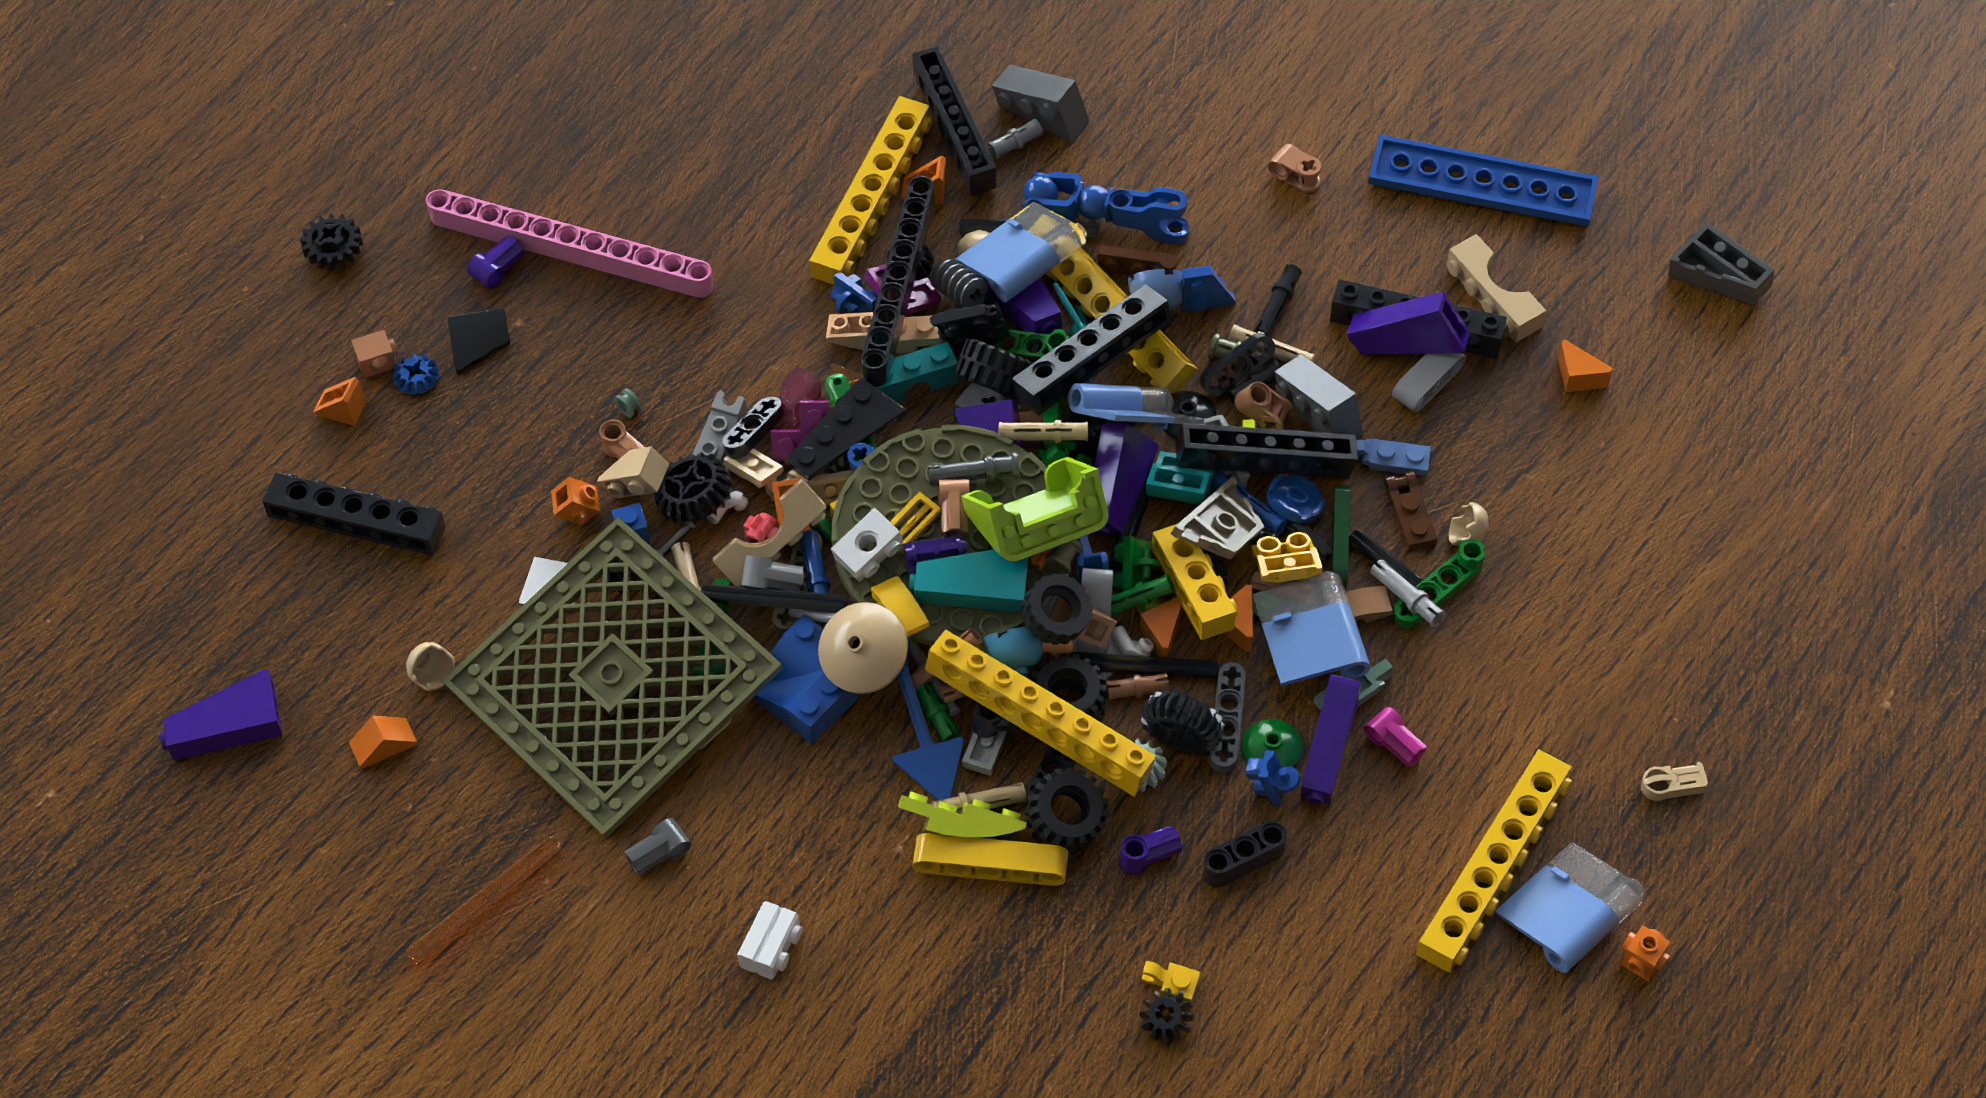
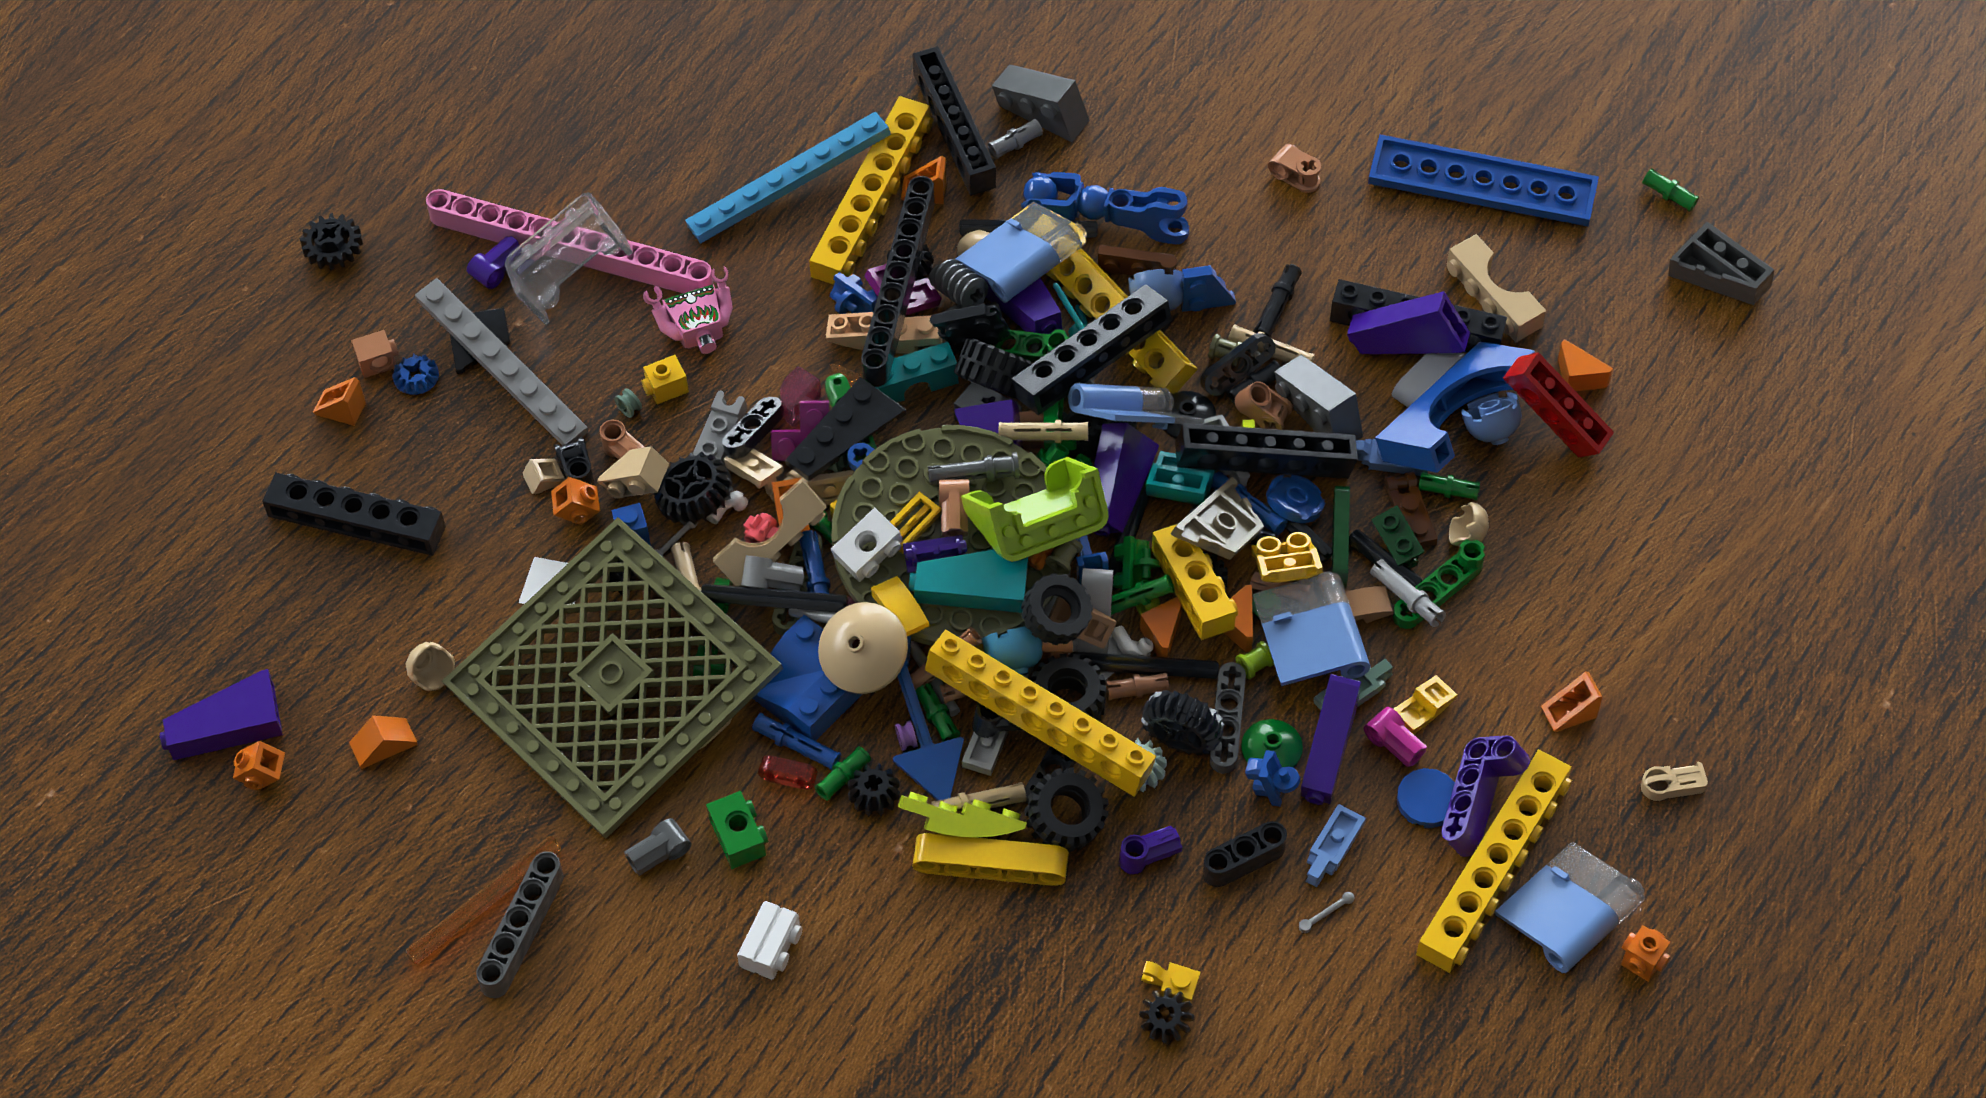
none -> orange brick [233,741,285,790]
none -> light grey plate [415,278,588,446]
none -> dark grey beam [476,851,564,998]
none -> clear windscreen [504,192,633,325]
none -> tan slope [523,458,565,494]
none -> black piece [554,437,595,485]
none -> yellow brick [641,355,689,405]
none -> bright pink torso [643,266,733,354]
none -> dark azure plate [685,111,891,244]
none -> green brick [706,791,769,869]
none -> blue pin [752,713,841,770]
none -> clear red beam [758,755,818,790]
none -> green pin [814,746,871,801]
none -> black gear [848,763,900,817]
none -> medium lavender bush [895,721,918,751]
none -> lime bush [1235,641,1274,679]
none -> light grey hinge [1299,892,1355,933]
none -> medium blue hinge [1306,804,1366,887]
none -> dark green hinge [1371,505,1425,568]
none -> blue arch [1375,342,1535,473]
none -> yellow slope [1394,675,1457,735]
none -> blue tile [1397,768,1455,828]
none -> green pin [1419,472,1481,501]
none -> dark purple beam [1442,735,1530,857]
none -> medium blue cylinder [1461,392,1522,445]
none -> red brick [1503,352,1614,458]
none -> orange slope [1541,671,1603,732]
none -> green pin [1642,168,1699,212]

